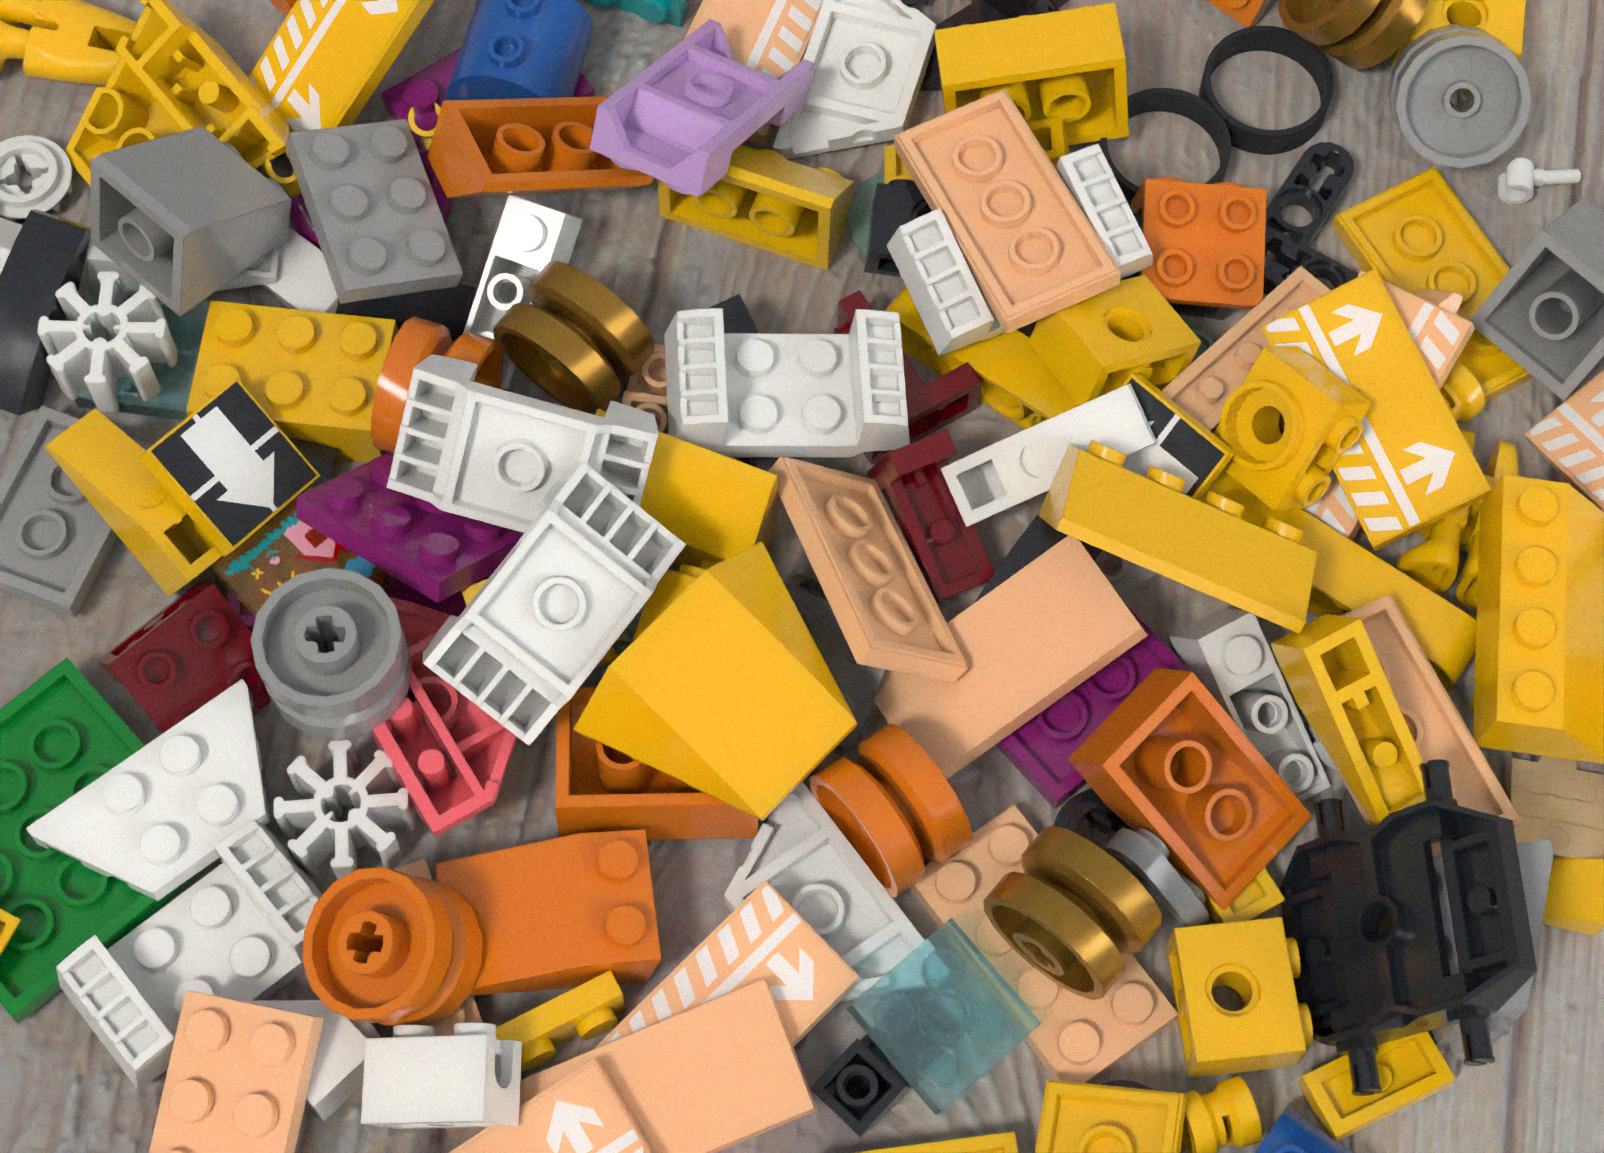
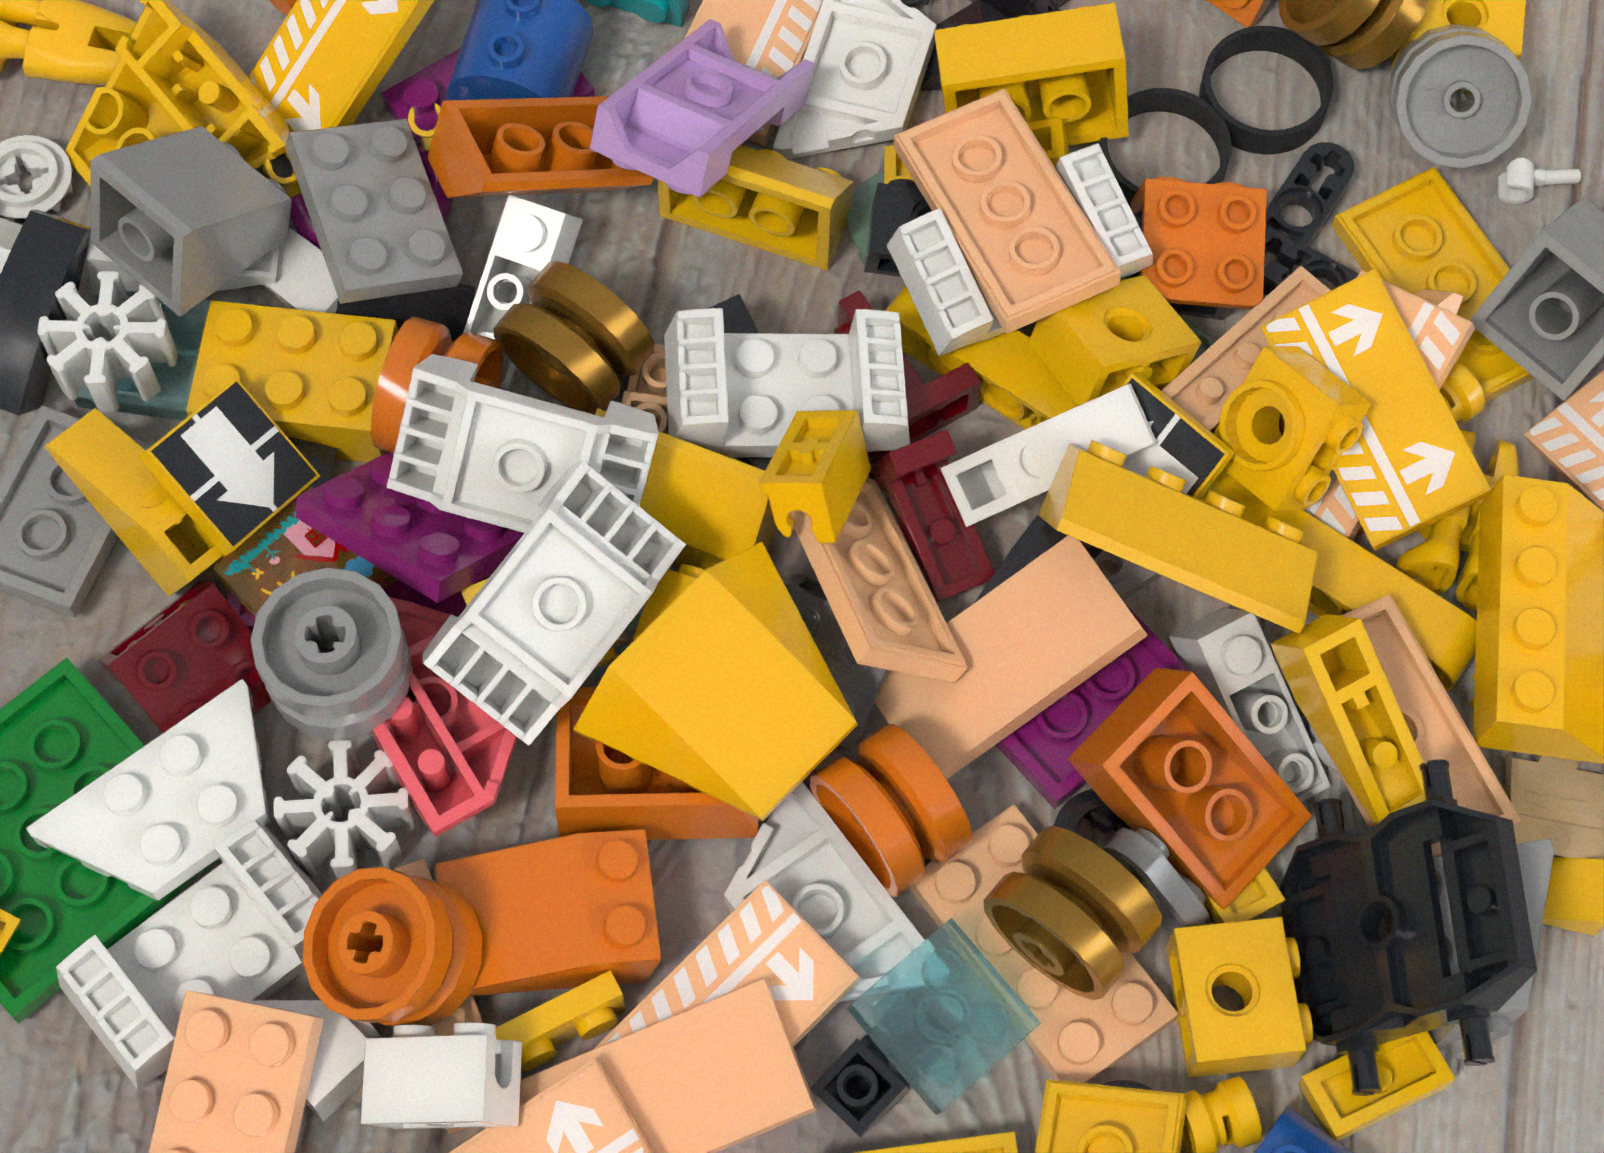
none -> yellow hinge [759,410,871,543]

